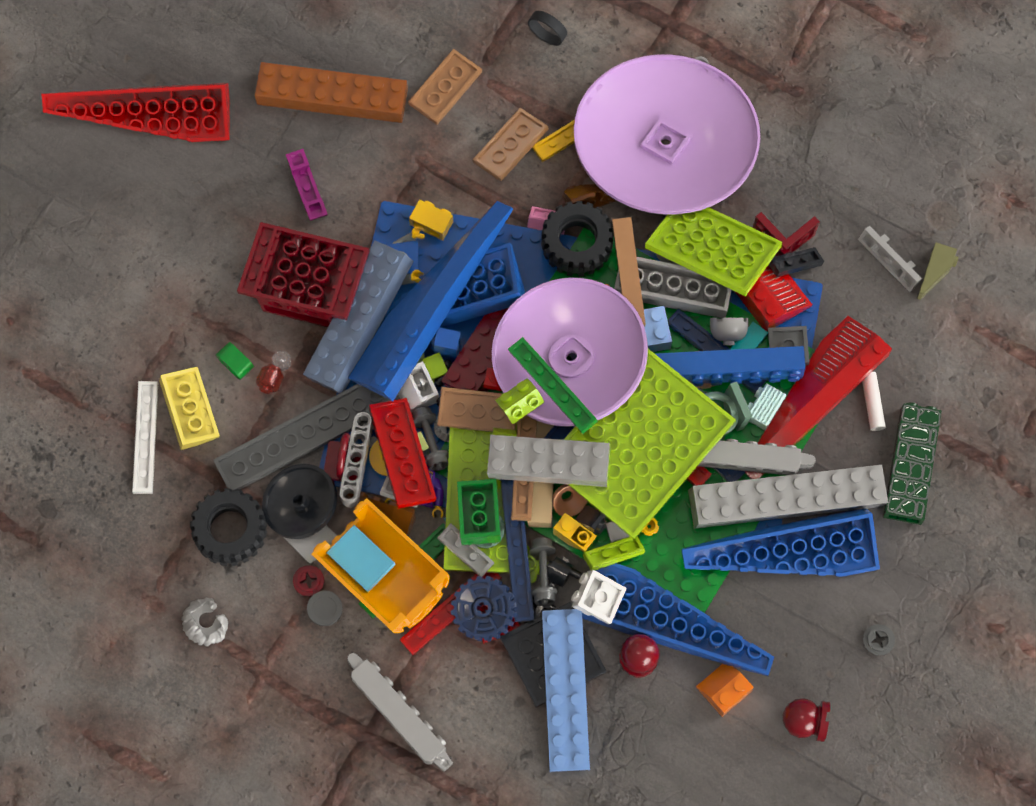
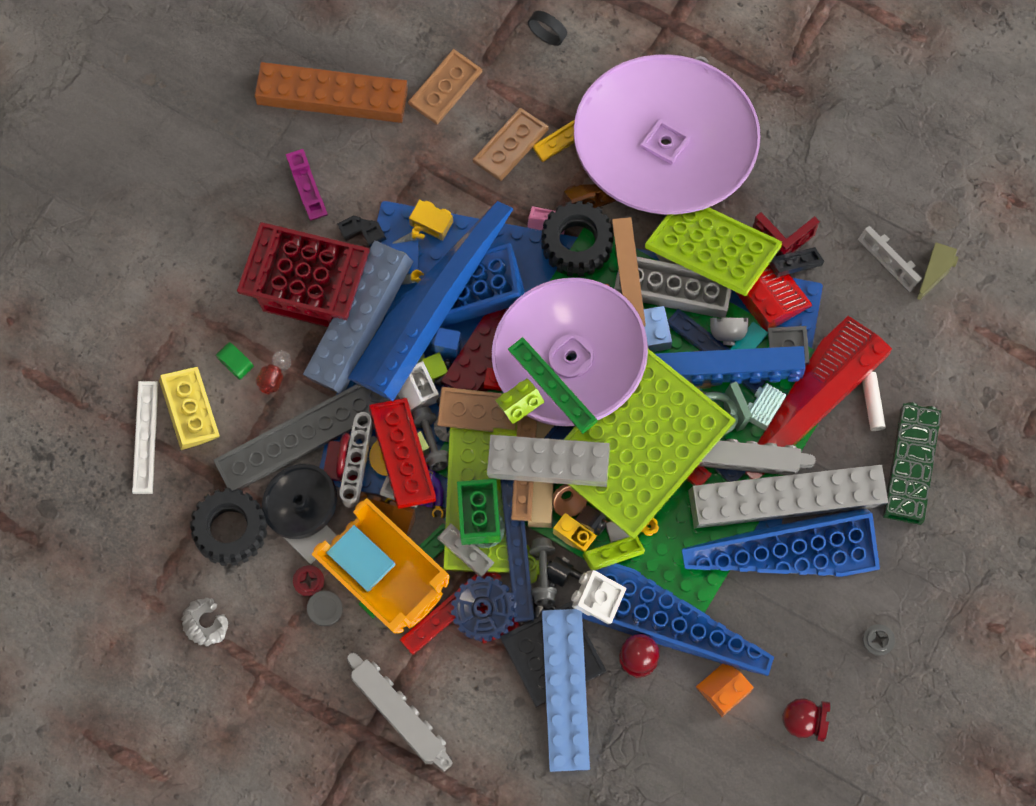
red wedge [41,83,230,142] -> none
none -> black tile [337,215,387,248]

